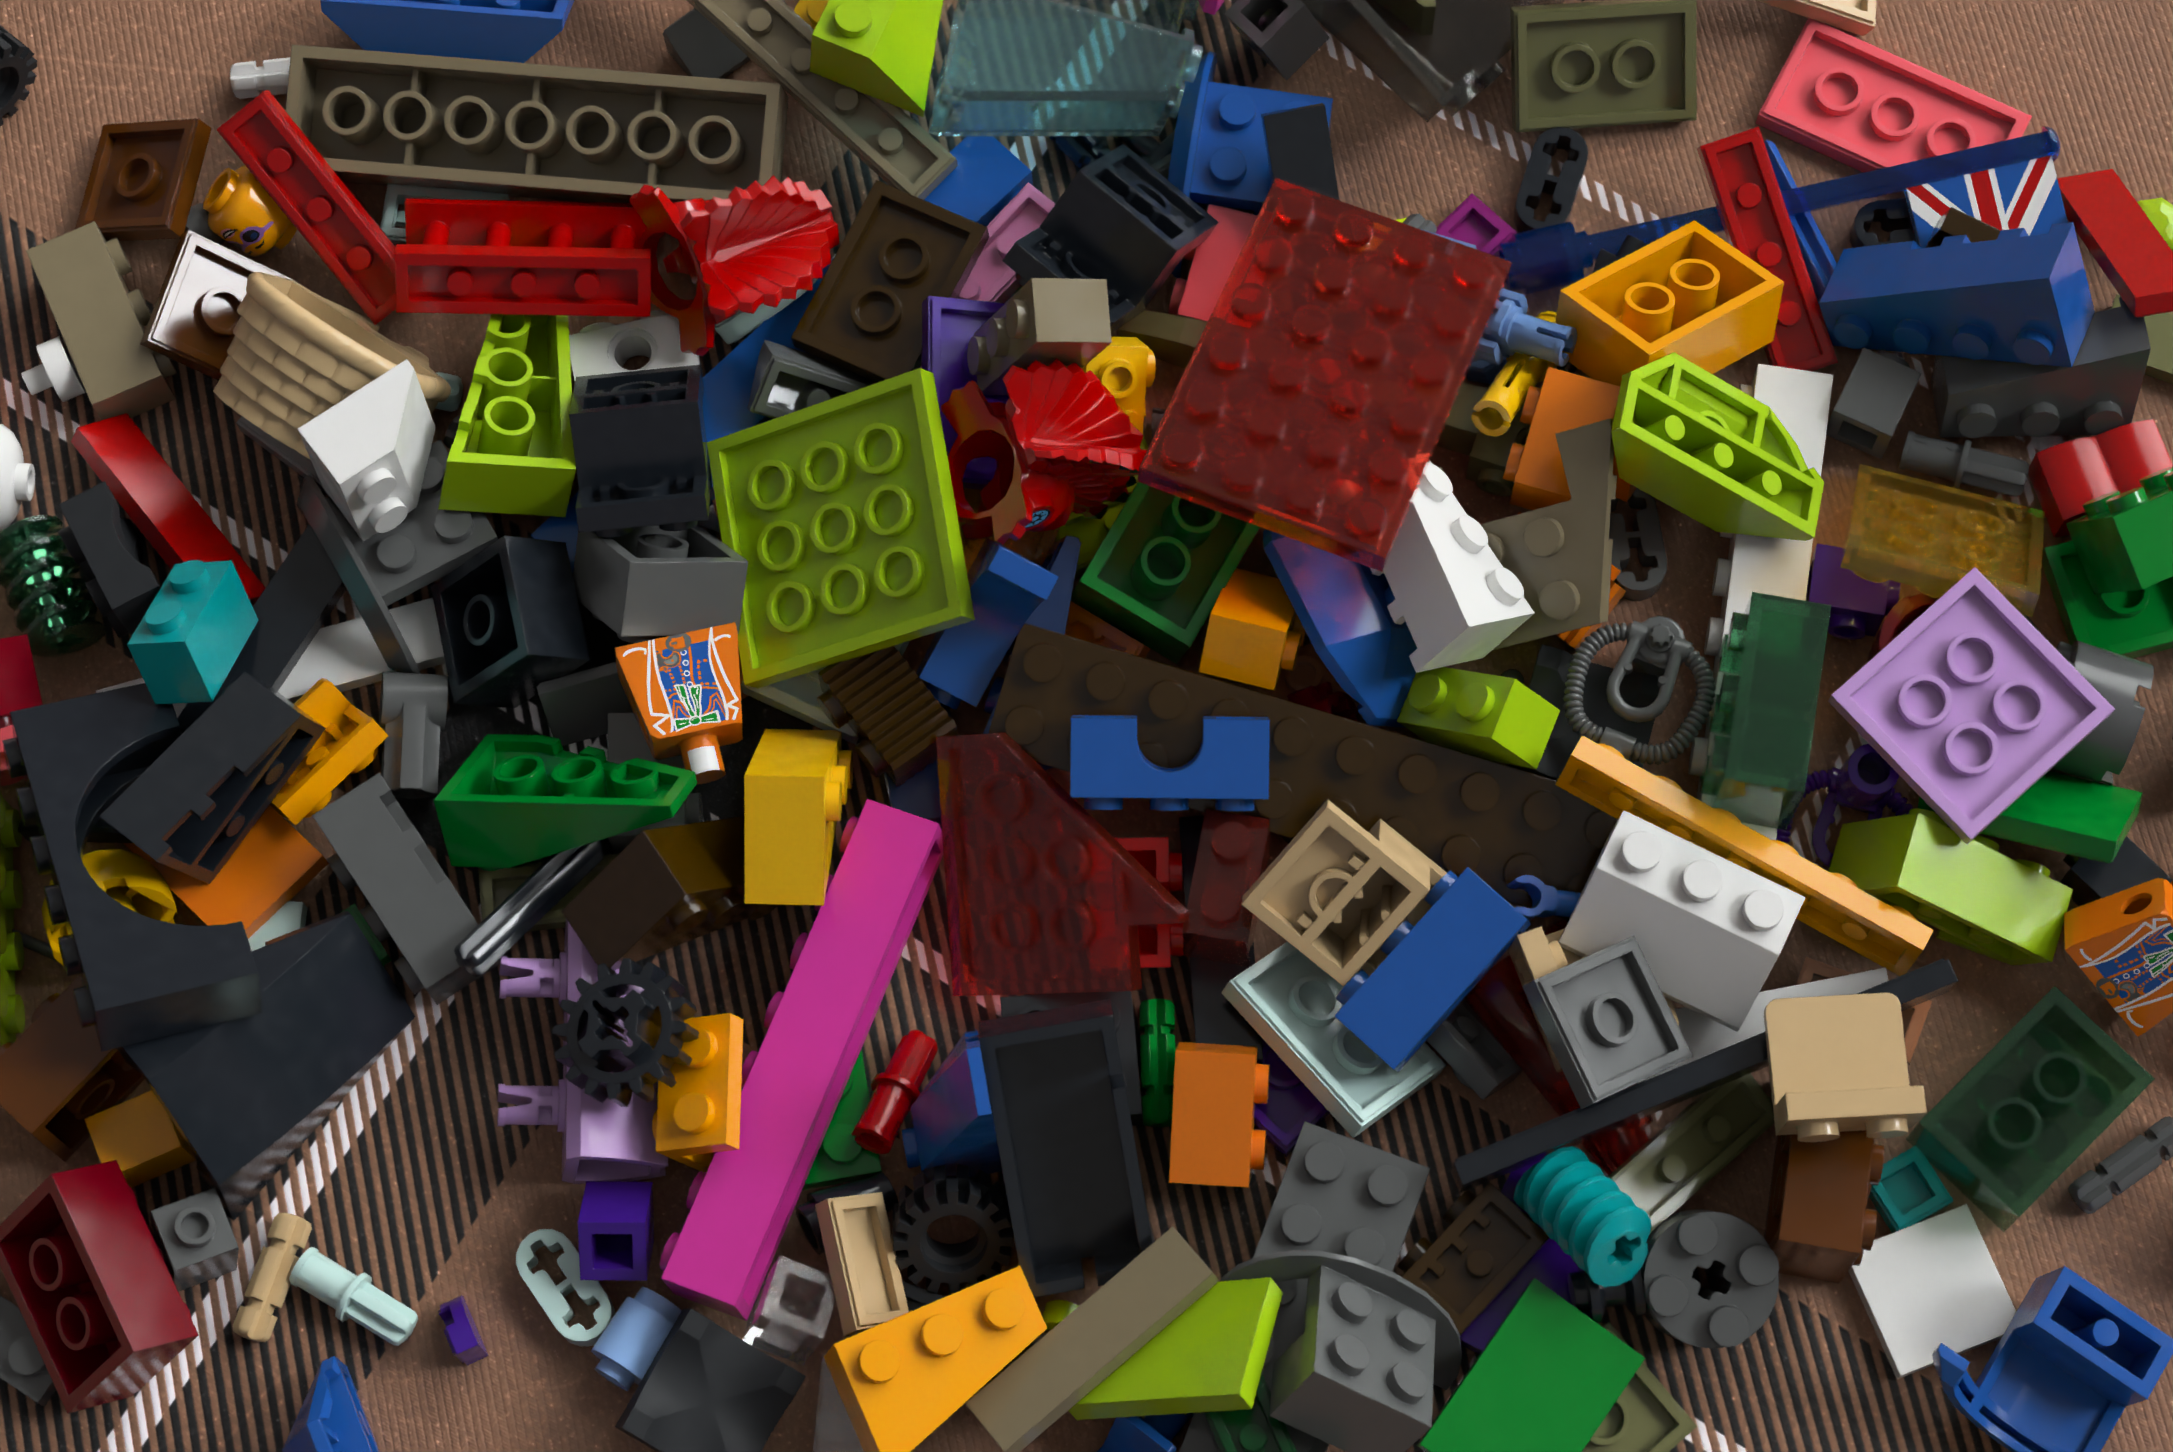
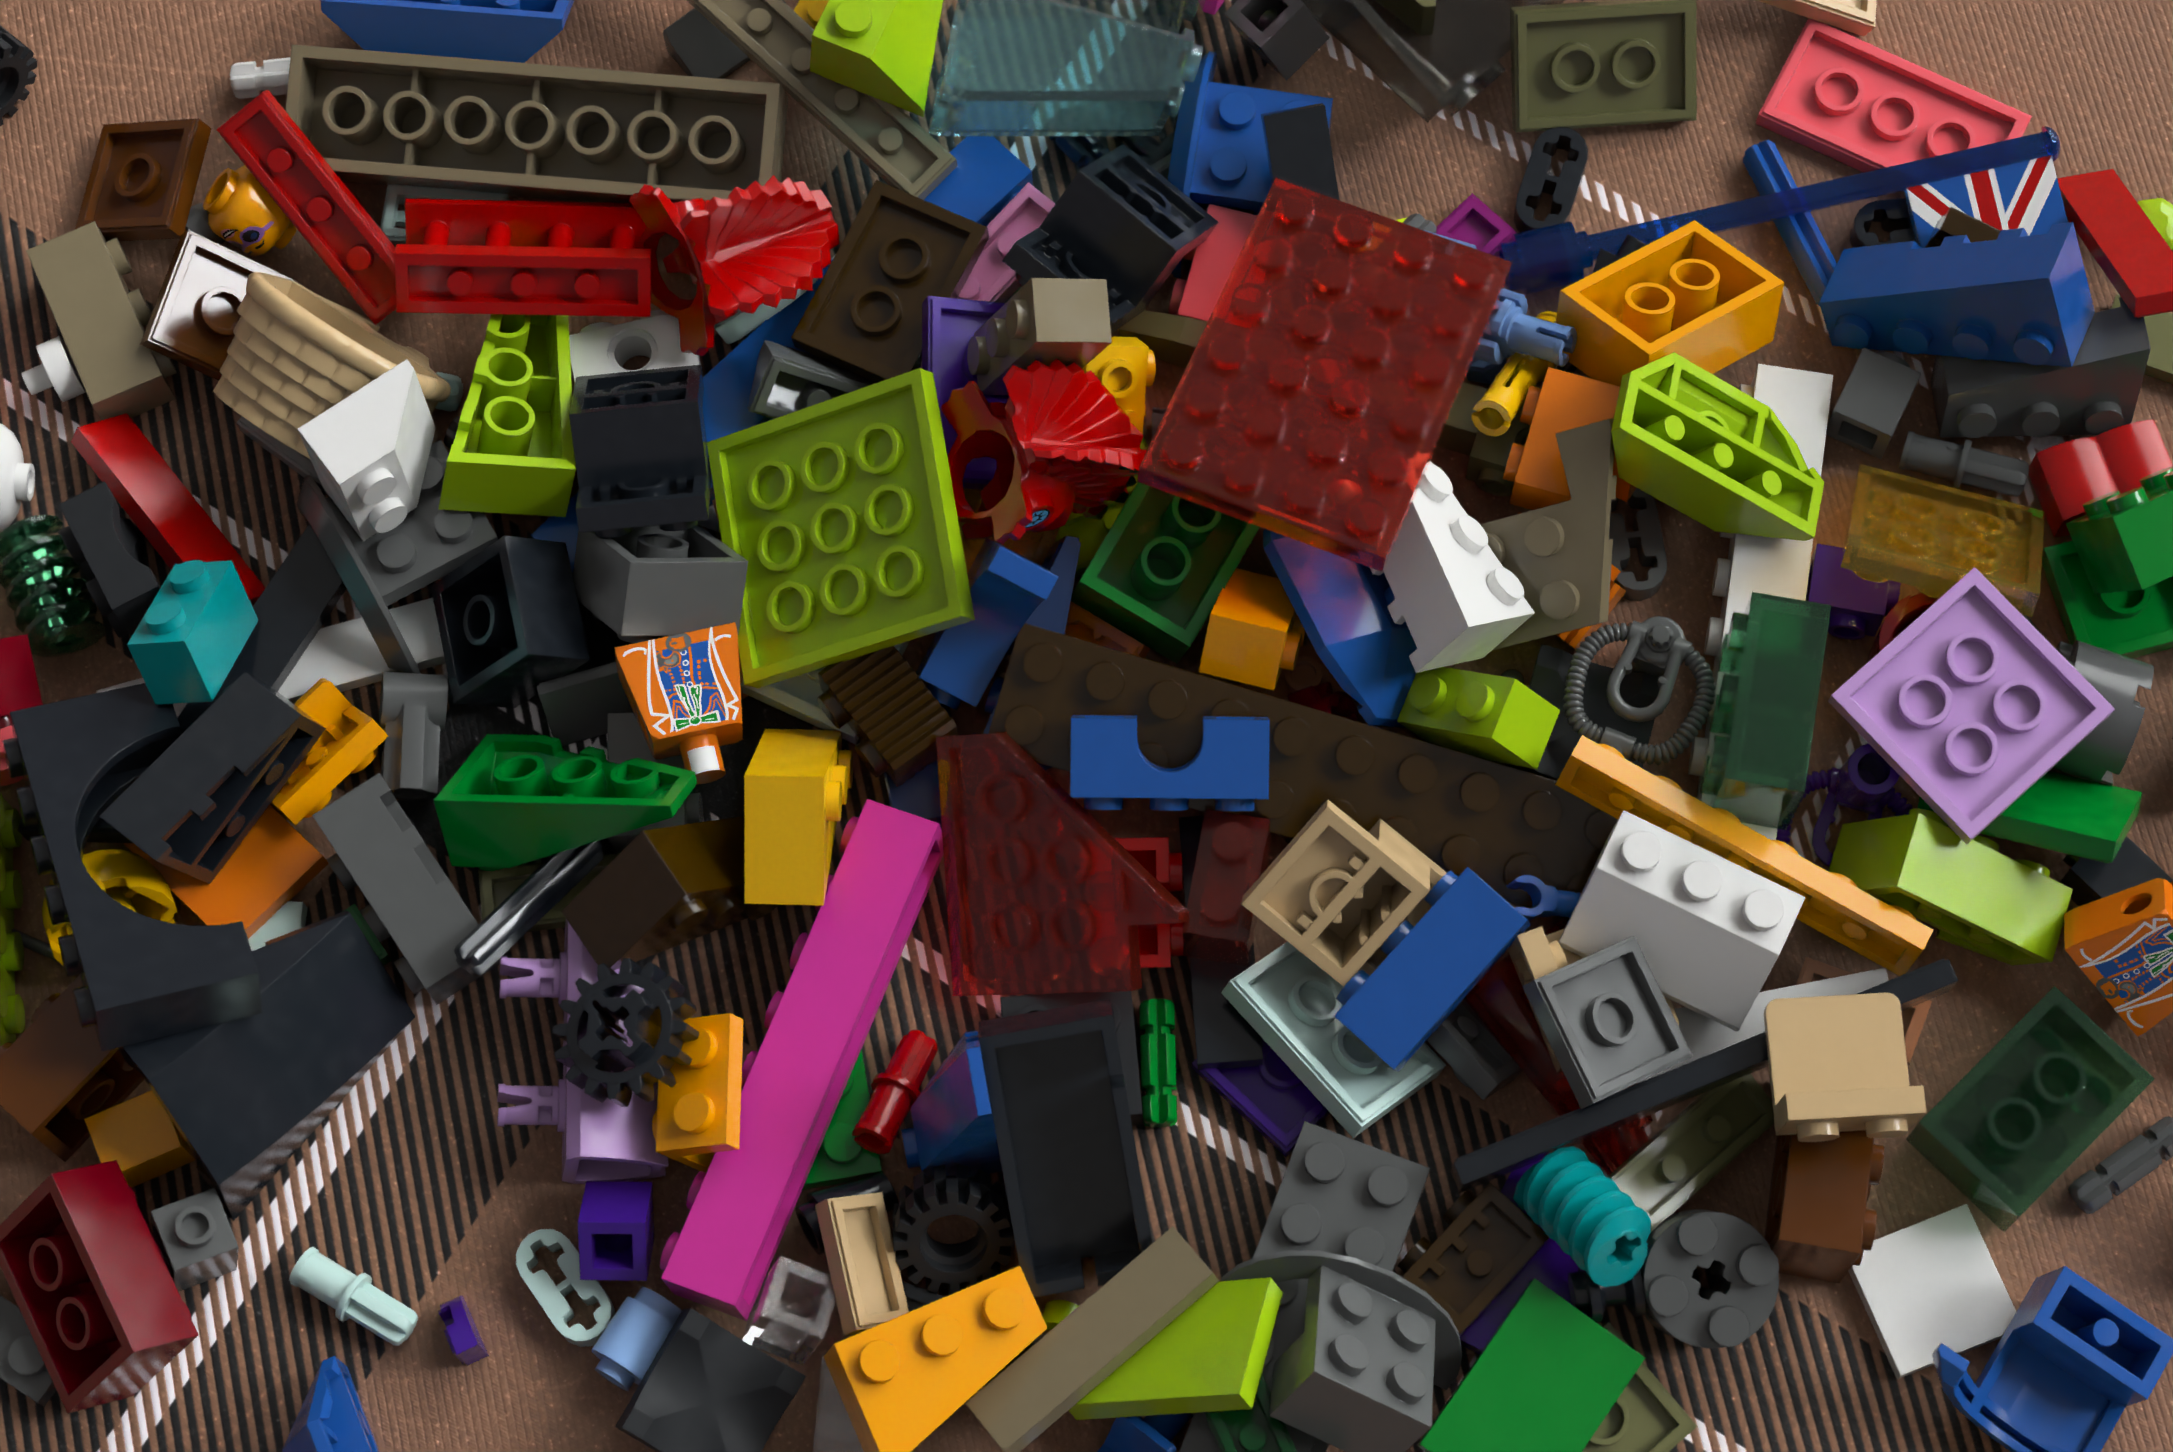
tan axle [233,1213,312,1342] -> none
orange brick [1169,1042,1269,1188] -> none
red tile [1697,126,1838,371] -> none
teal tile [1869,1145,1954,1233] -> none

